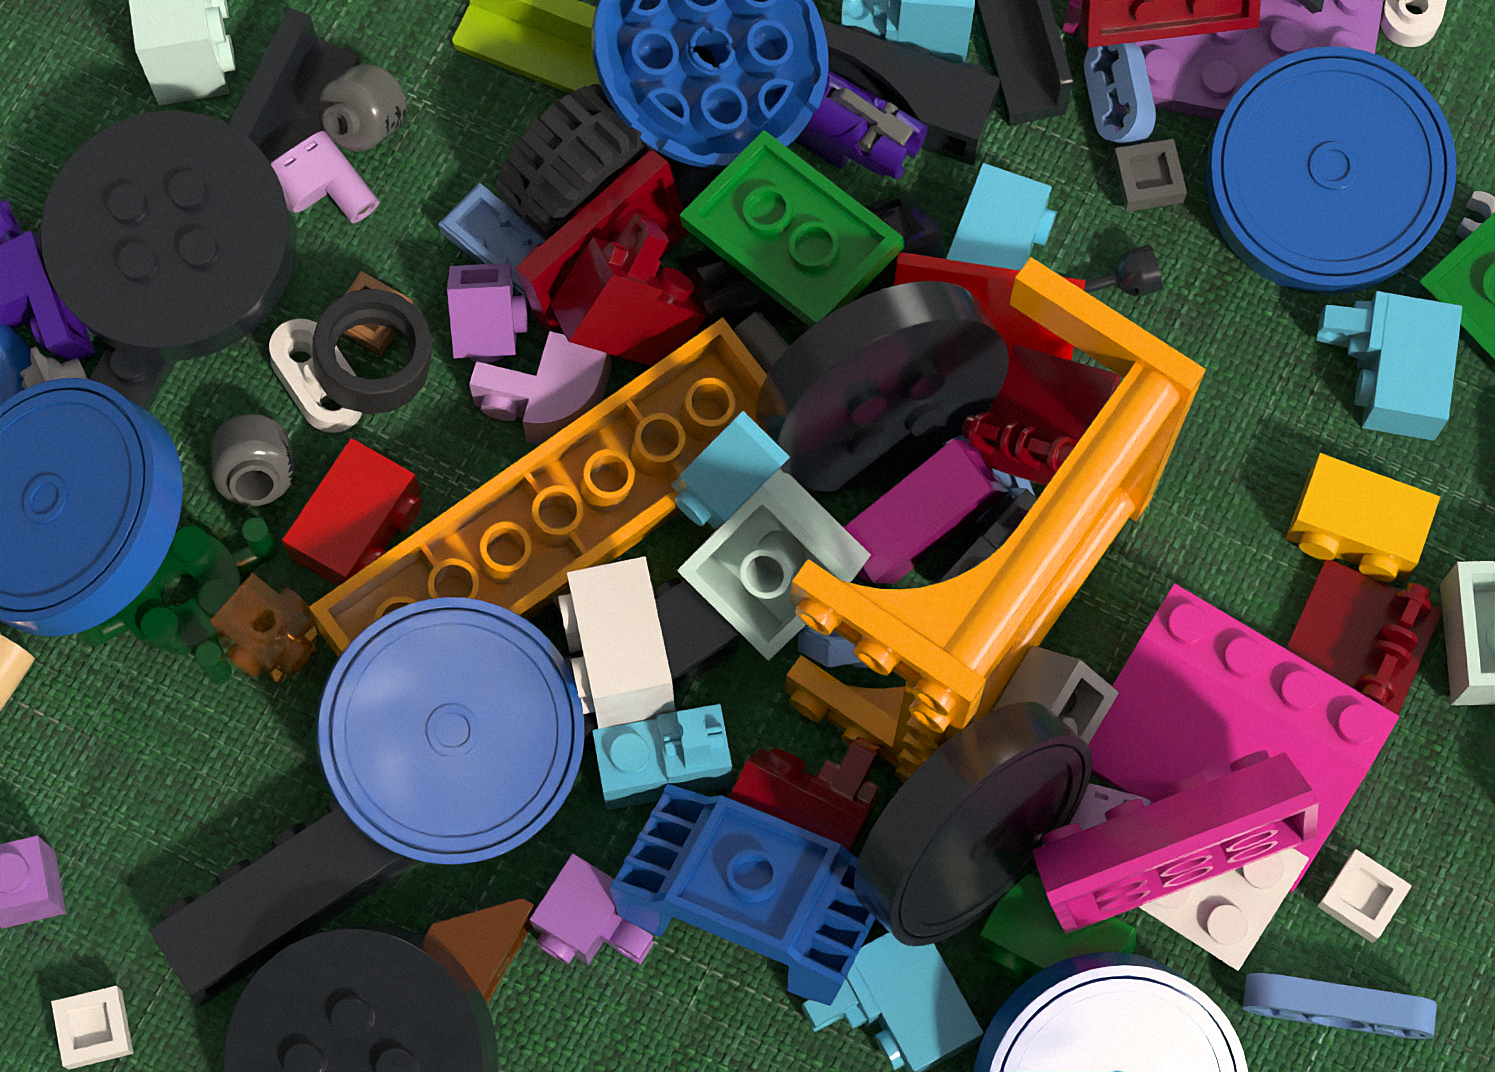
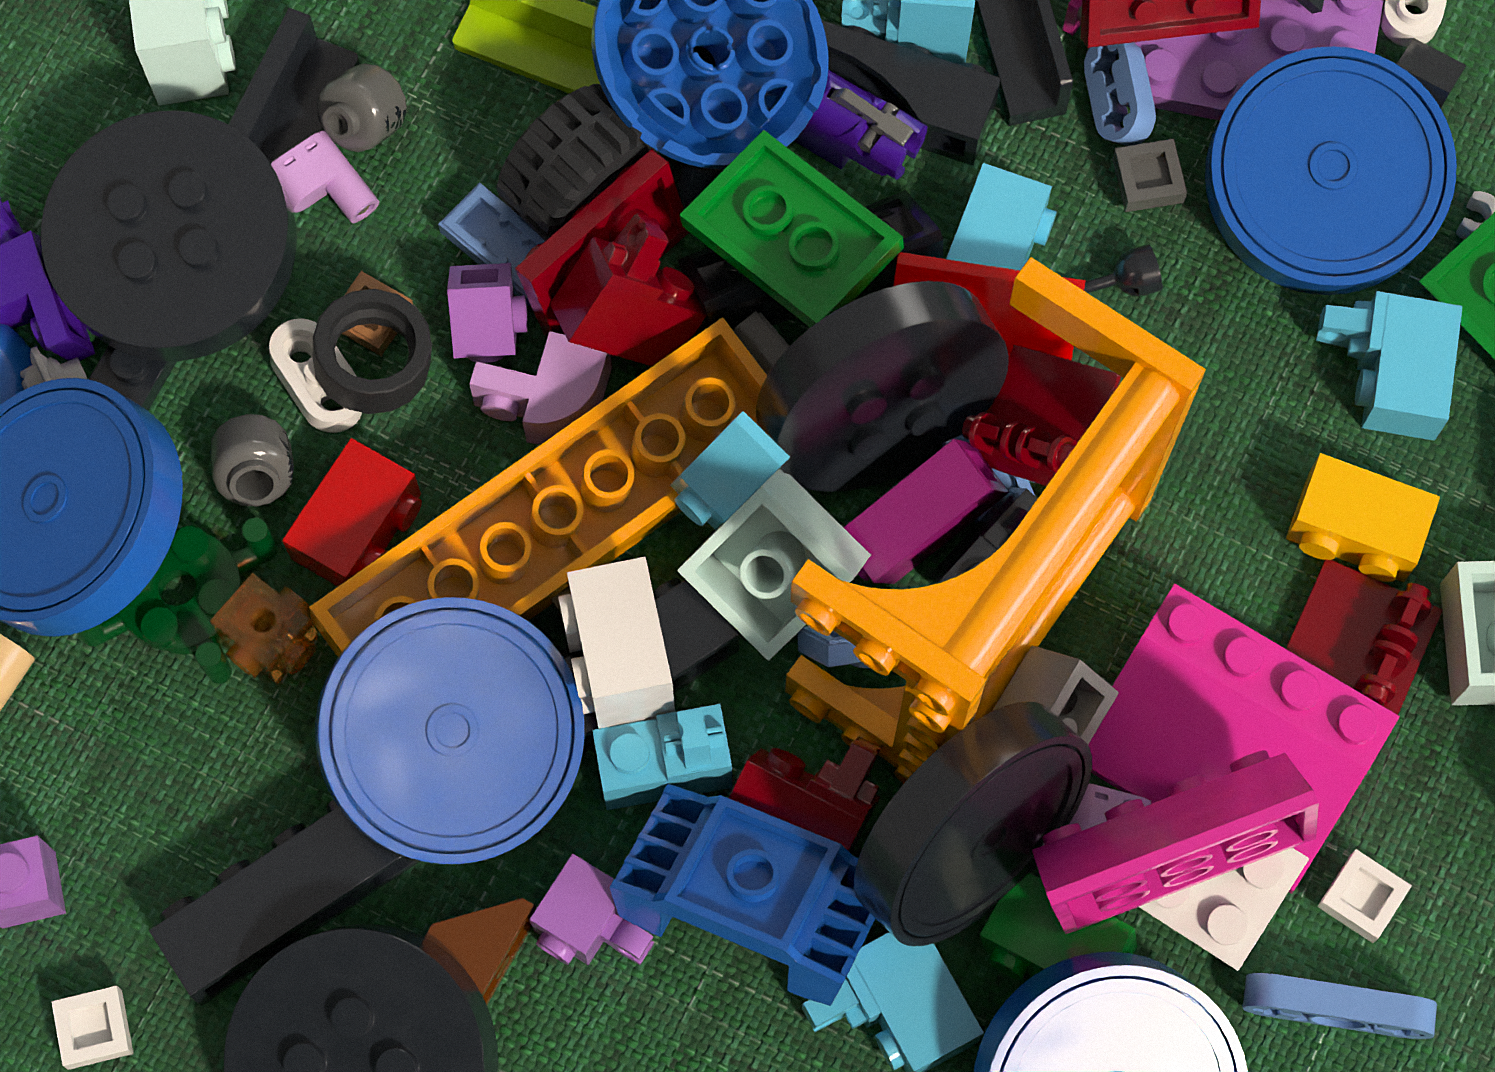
none -> black tile [1397,38,1466,109]

